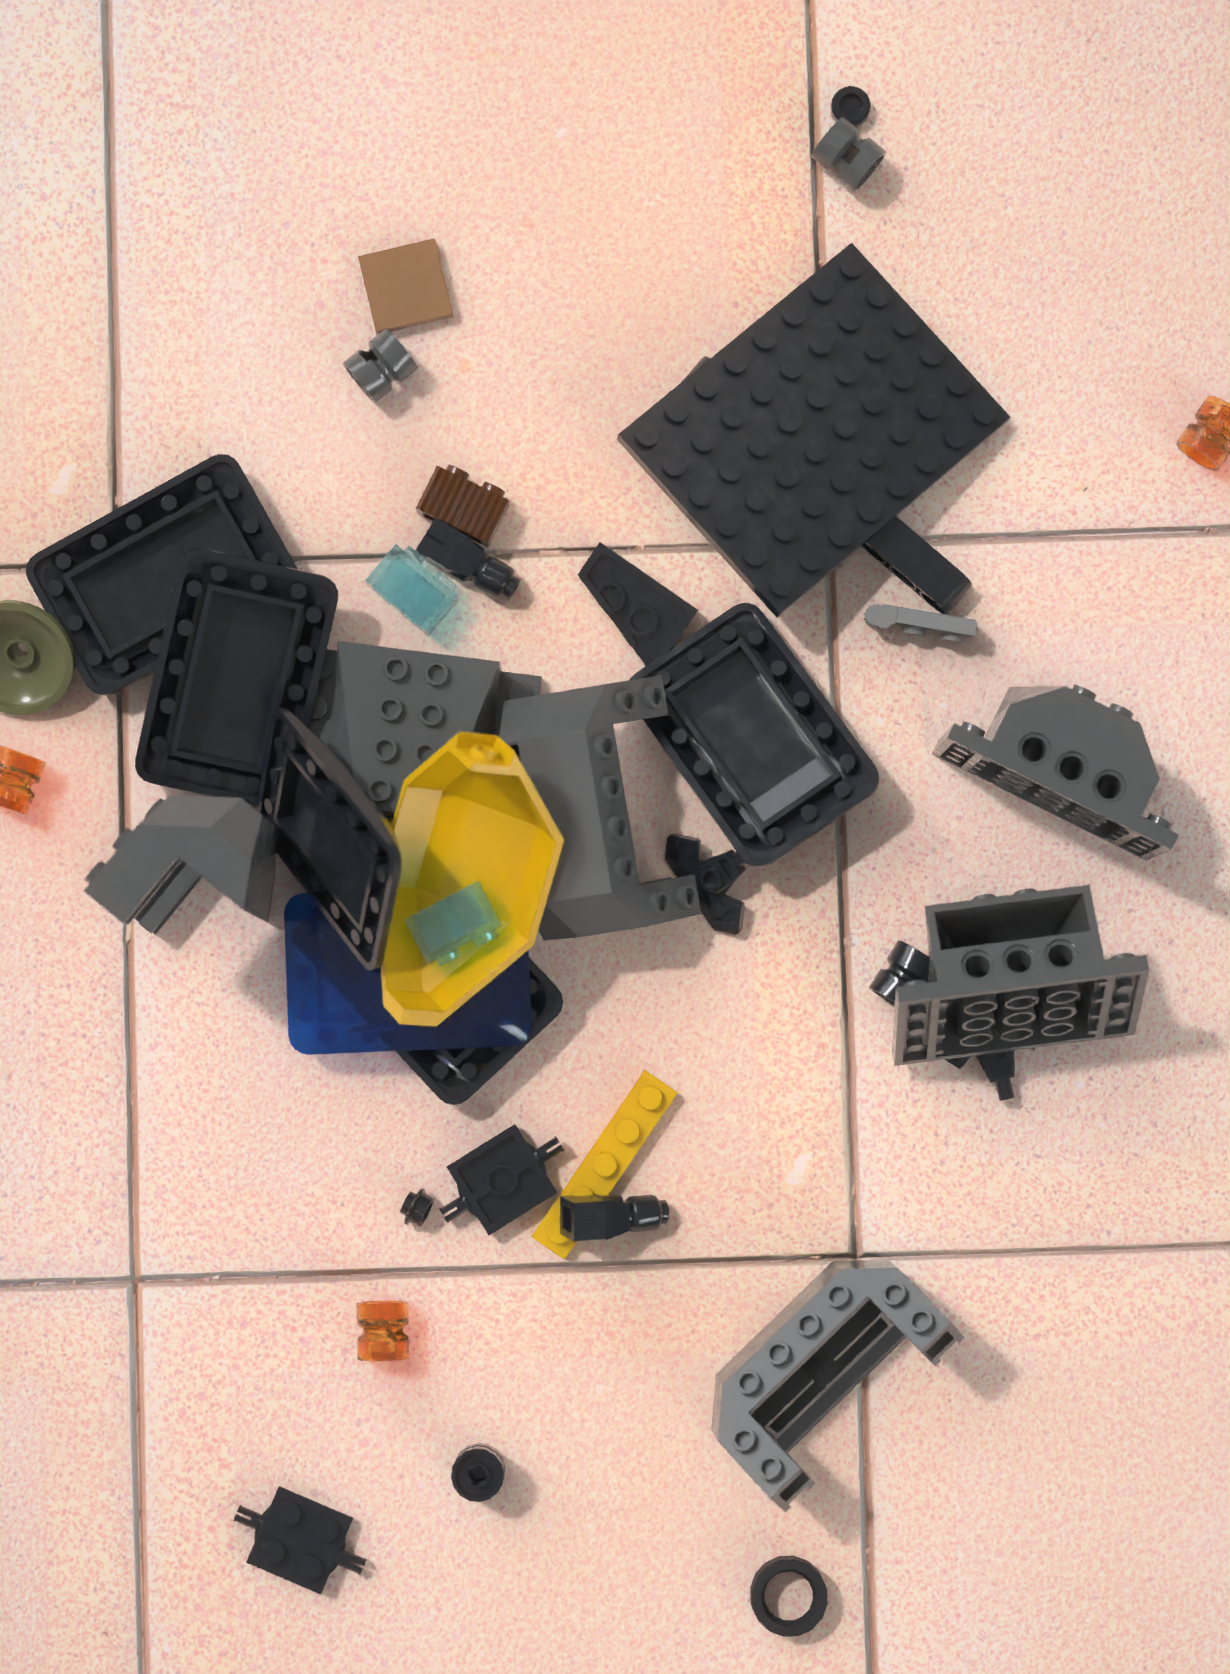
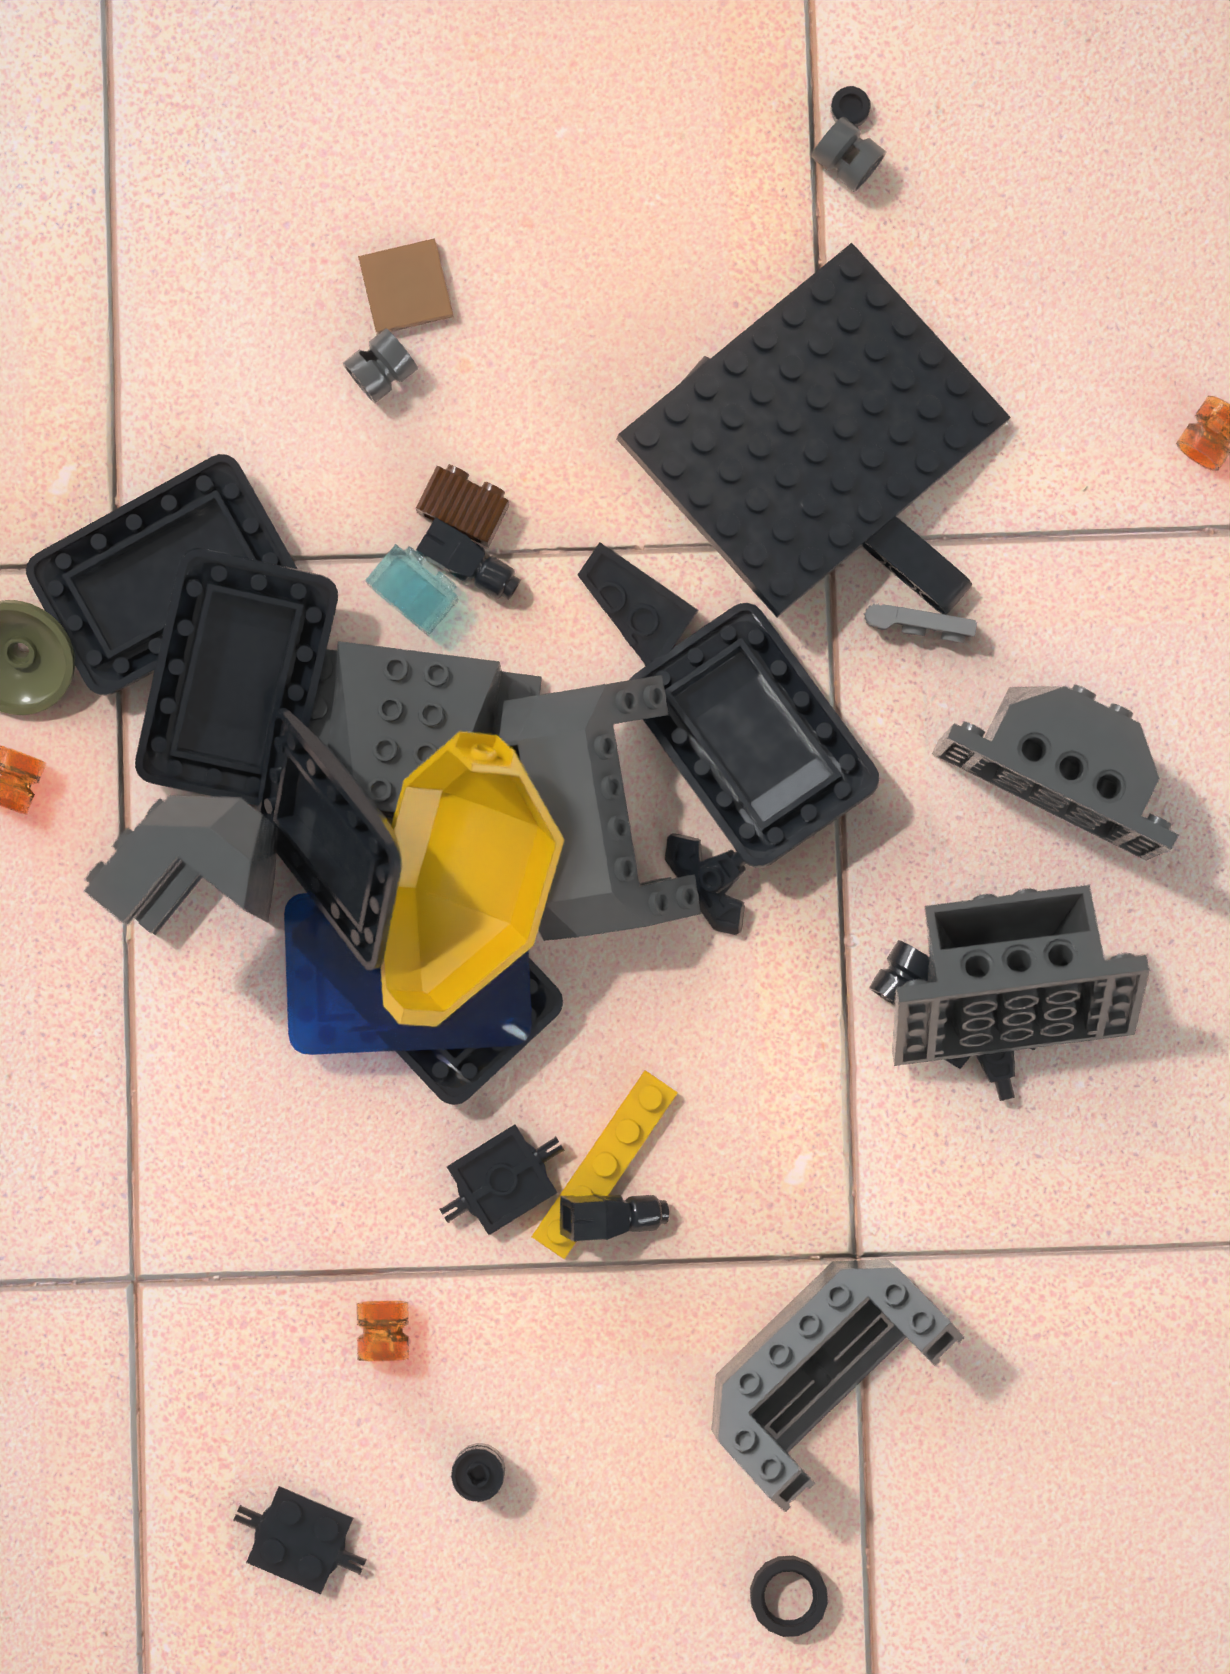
black plate [400,1188,435,1227] -> none
clear light blue brick [404,881,502,967] -> none

